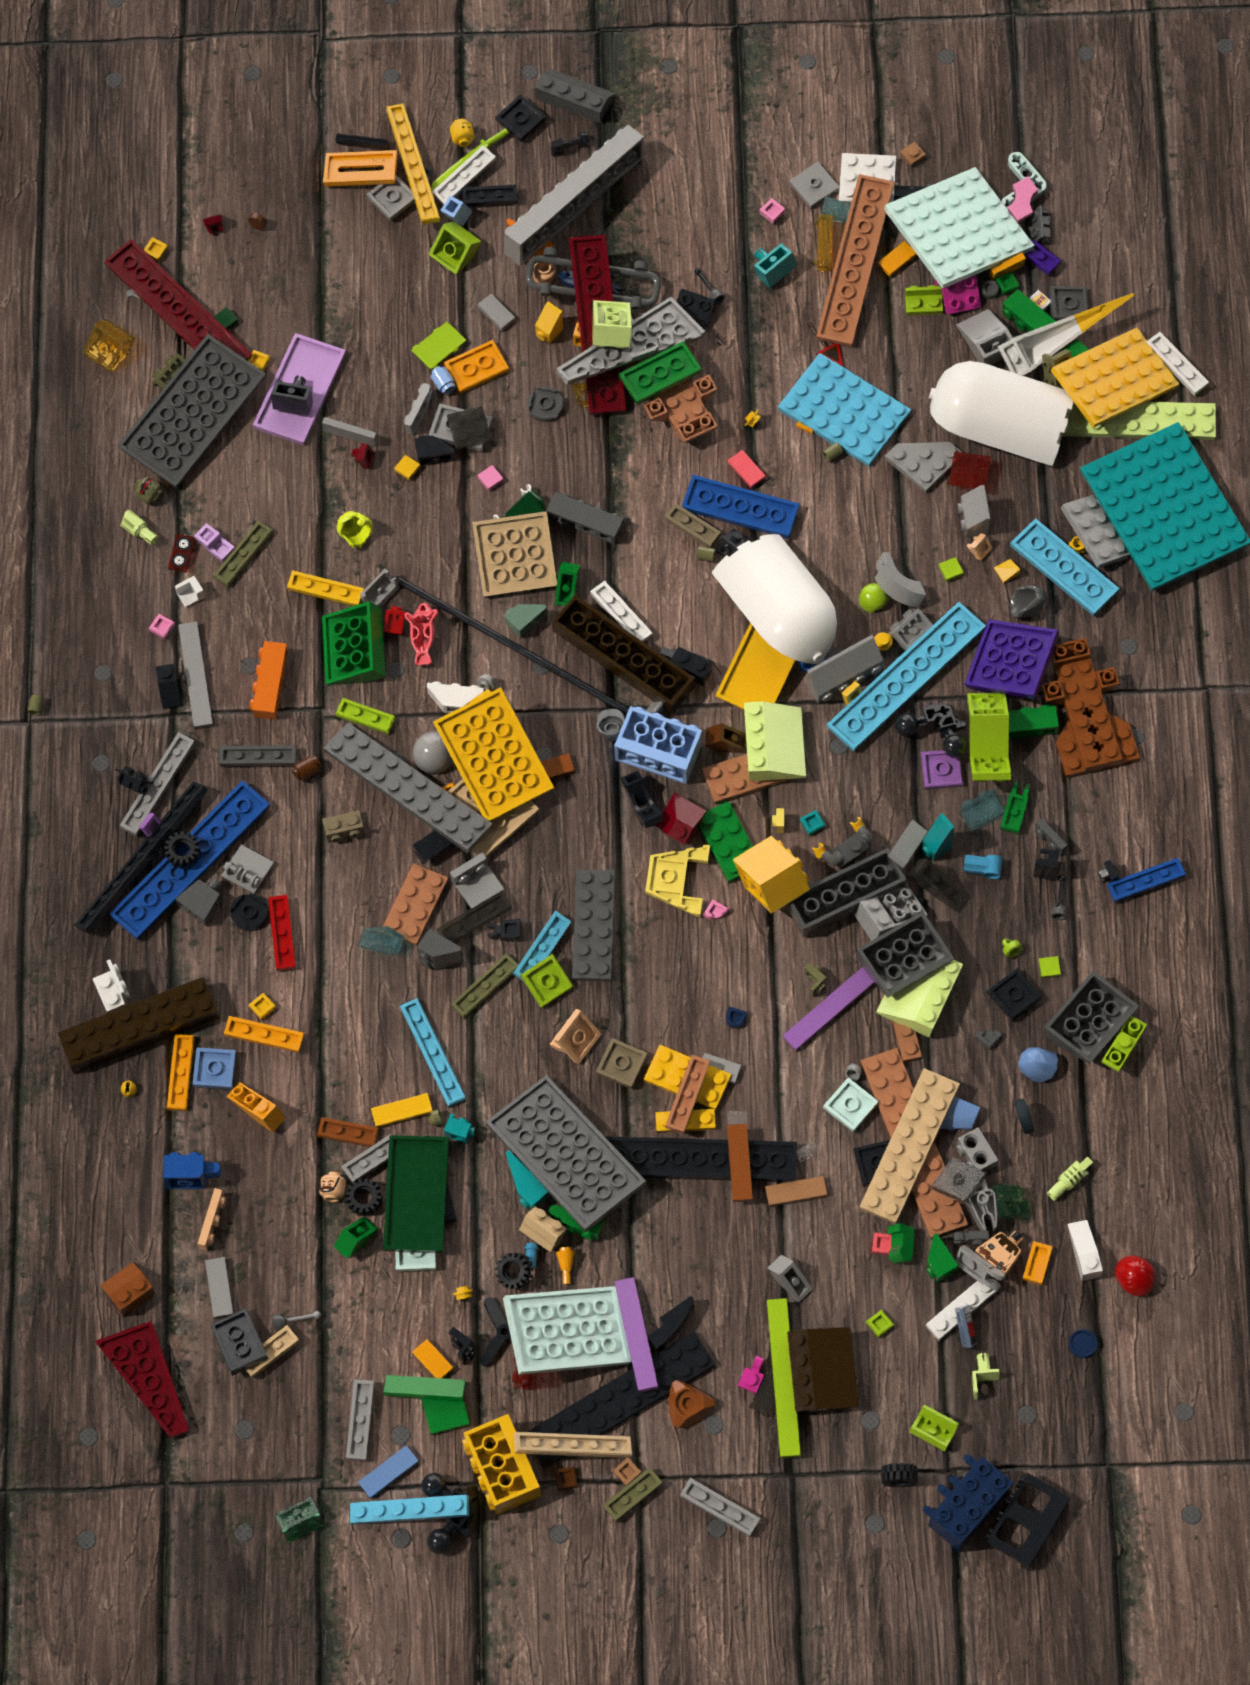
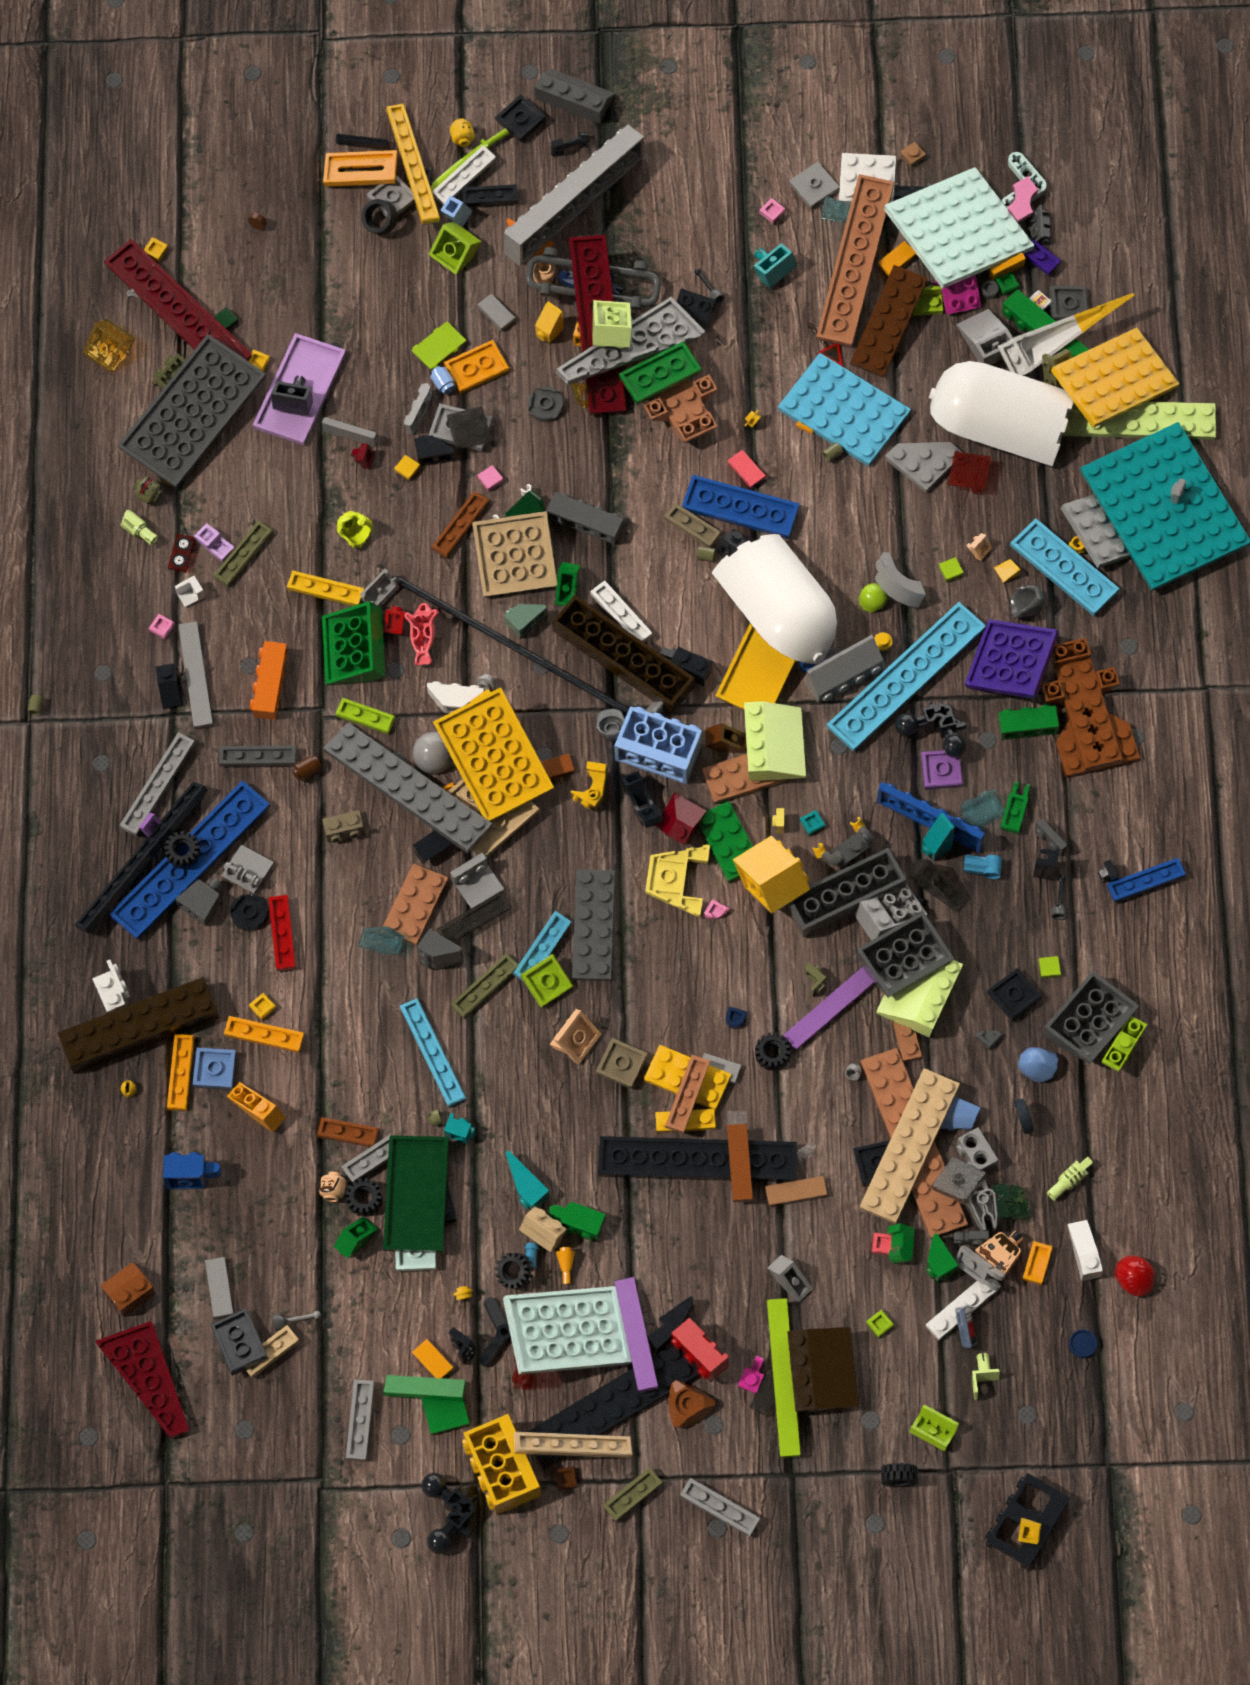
black hinge [115,767,154,794] -> none
light nougat plate [198,1188,226,1251] -> none
dark red tile [202,214,223,234] -> none
clear green bracket [275,1497,324,1542] -> none
medium azure plate [350,1495,469,1525] -> none
medium blue tile [358,1445,419,1499] -> none
yellow tile [371,1093,432,1128] -> none
dark grey plate [486,1075,646,1232] -> none
black plate [488,919,522,941] -> none
medium nougat plate [613,1457,642,1486] -> none
clear yellow container [814,214,833,272] -> none
light aqua plate [823,1078,879,1132] -> none
yellow plate [841,681,862,705] -> none
light grey bracket [887,608,933,650] -> none
light grey tile [888,820,928,868] -> none
dark blue piece [923,1454,1013,1552] -> none
light grey slope [957,485,990,537] -> none
lime bracket [967,693,1011,782] -> none
lime tile [1002,939,1022,958] -> none
white plate [1146,332,1209,396] -> none
none -> black tyre [361,199,398,235]
none -> dark orange tile [431,491,490,559]
none -> yellow tile [571,761,609,809]
none -> wedge [671,1318,729,1382]
none -> black tyre [755,1033,790,1071]
none -> reddish brown plate [850,265,928,378]
none -> blue plate [877,782,985,853]
none -> yellow slope [1018,1518,1041,1544]
none -> light grey tile [1171,478,1186,504]

